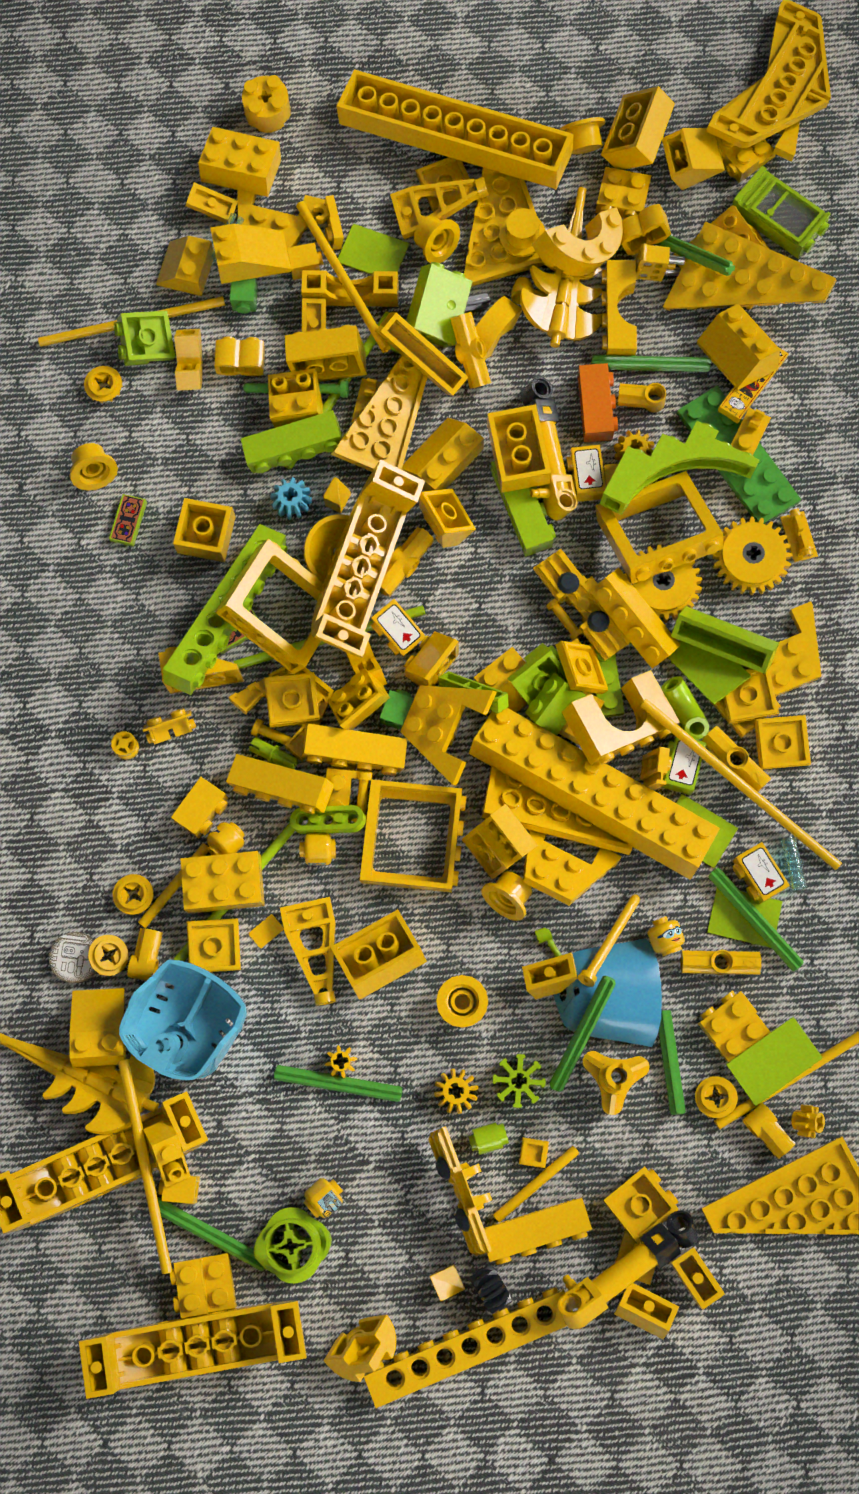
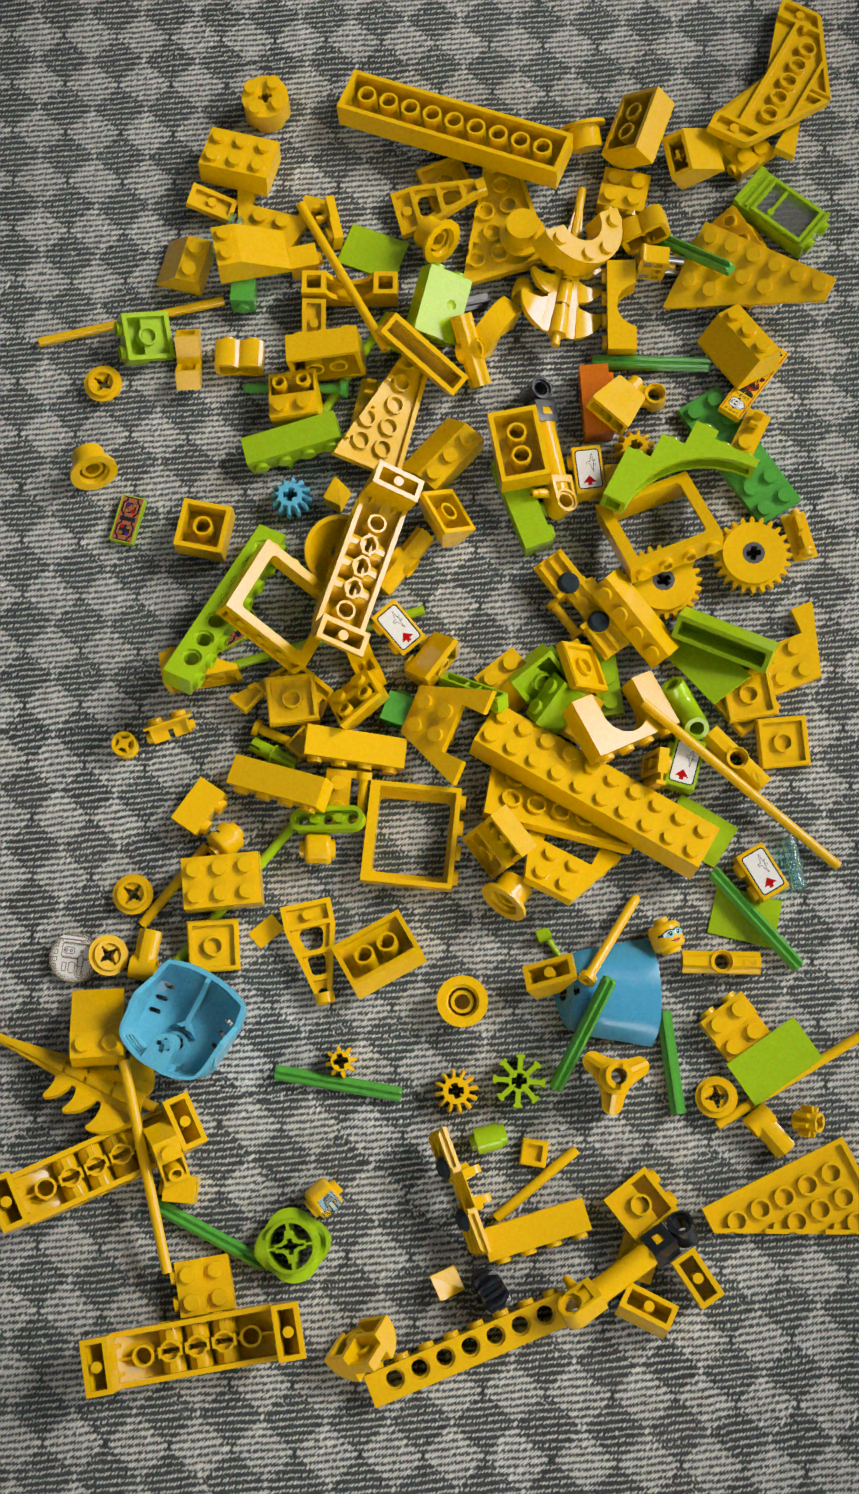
none -> yellow torso [585,375,645,437]

